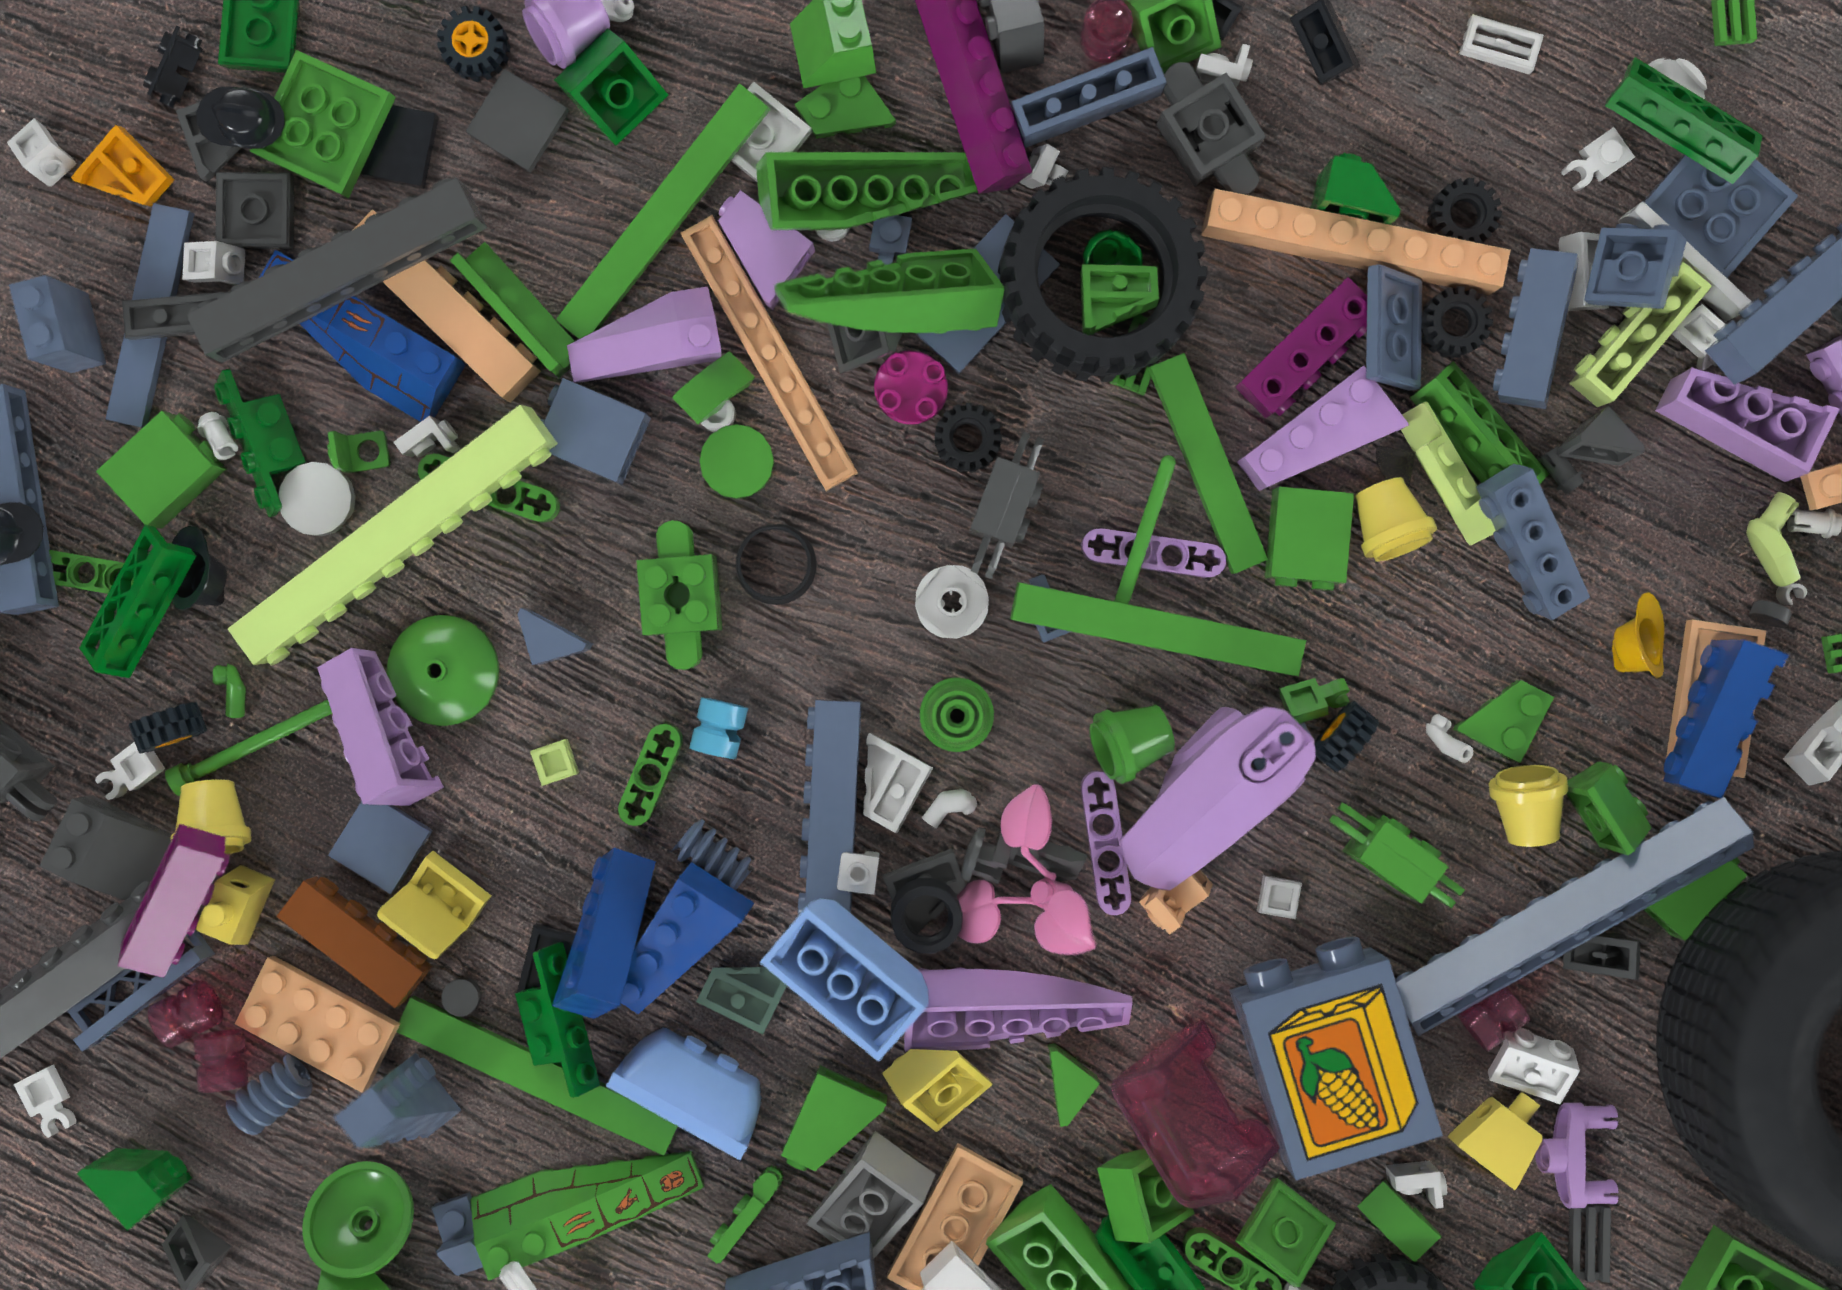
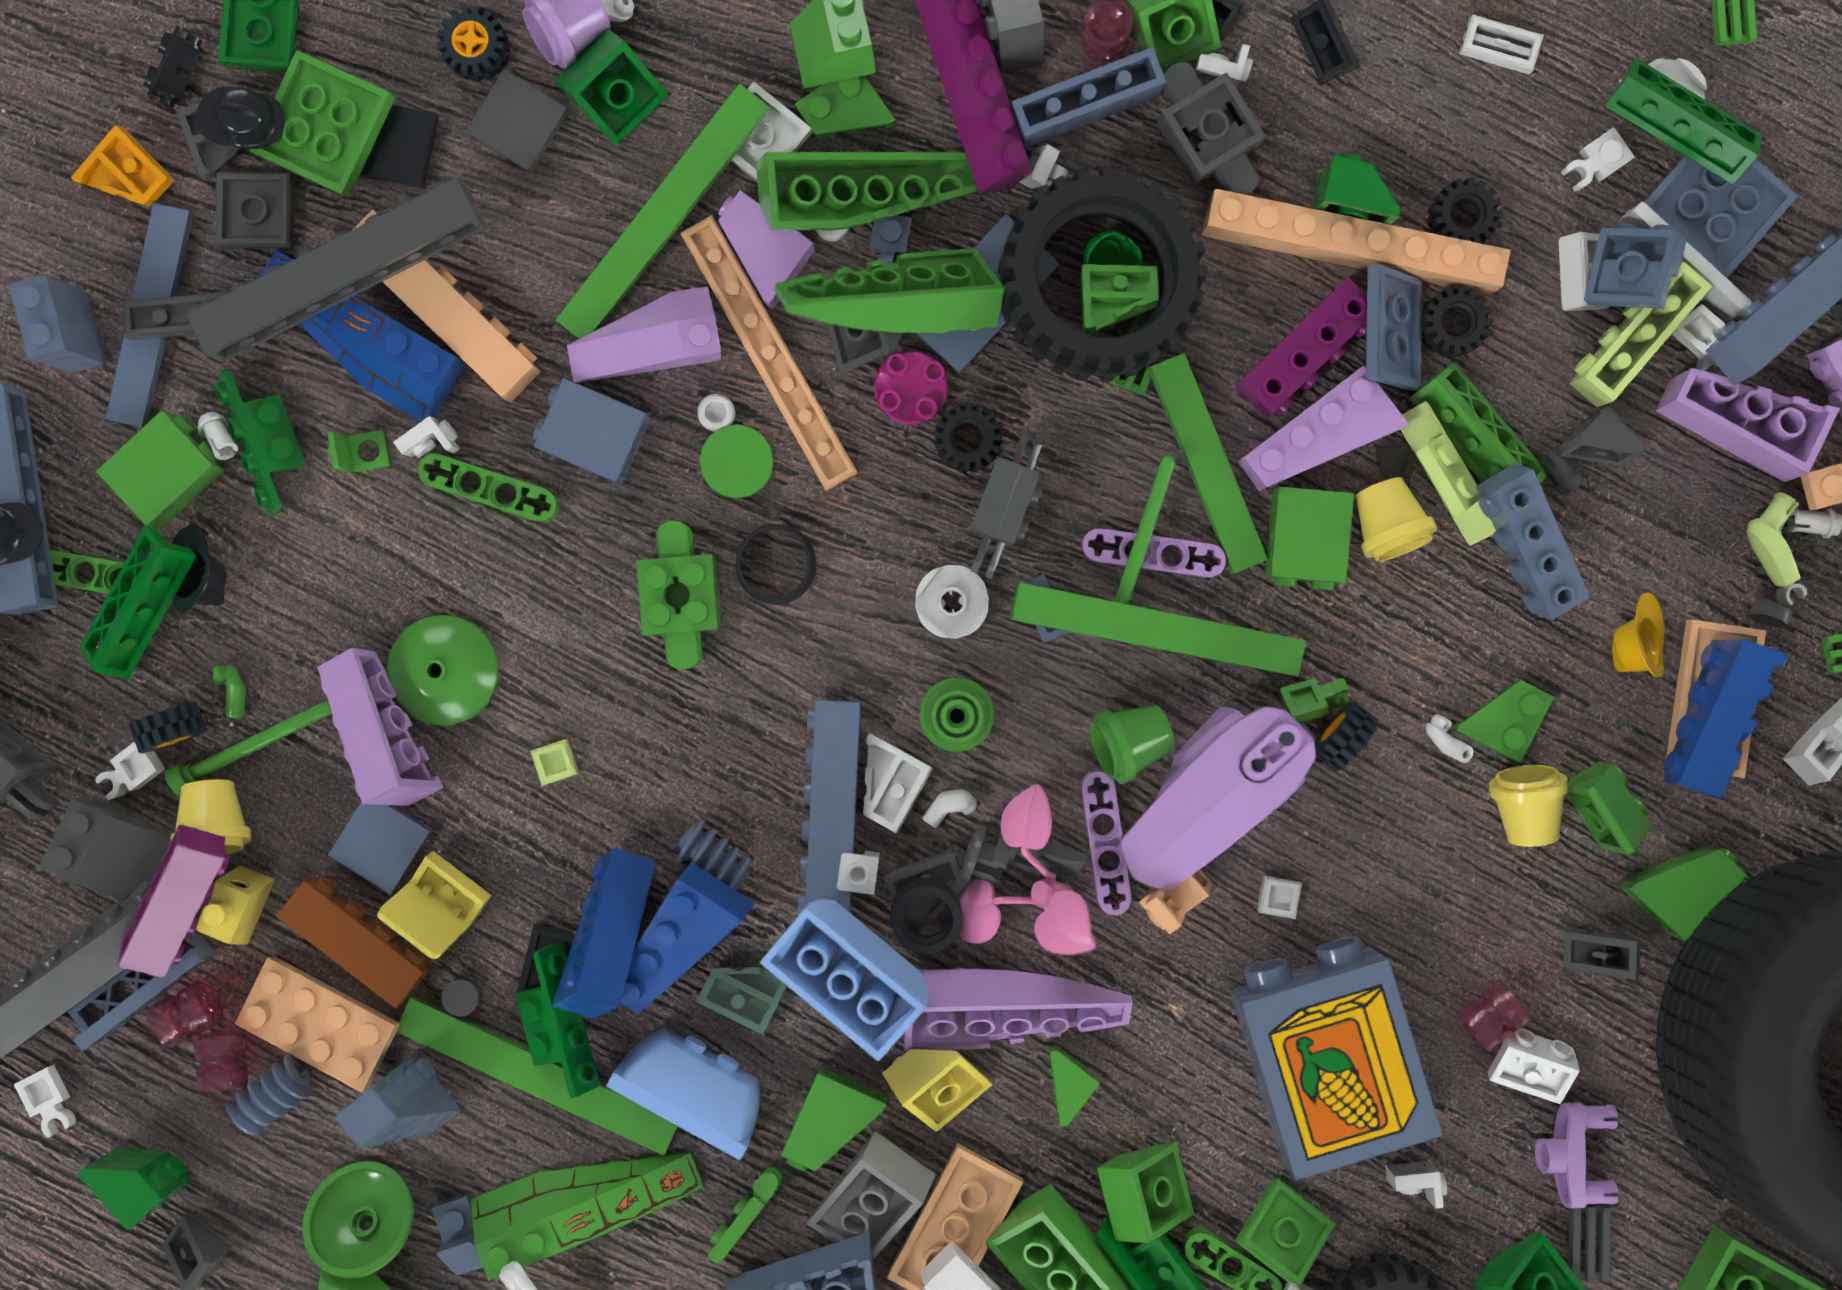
white bracket [7,118,76,187] -> none
white bracket [182,241,245,285] -> none
yellowish green brick [228,405,558,666] -> none
white tile [279,462,356,536] -> none
bright green fence [450,242,575,378] -> none
sand blue slope [517,608,593,665] -> none
bright green beam [618,723,683,826] -> none
bright green slope [672,351,755,425] -> none
medium azure wheel [689,697,748,759] -> none
clear pink windscreen [1111,1020,1280,1208] -> none
bright green brick [1328,802,1465,909] -> none
bright green slope [1357,1180,1442,1262] -> none
sand blue brick [1395,797,1754,1036] -> none
light yellow torso [1448,1091,1543,1190] -> none
sand blue brick [1493,248,1578,409] -> none

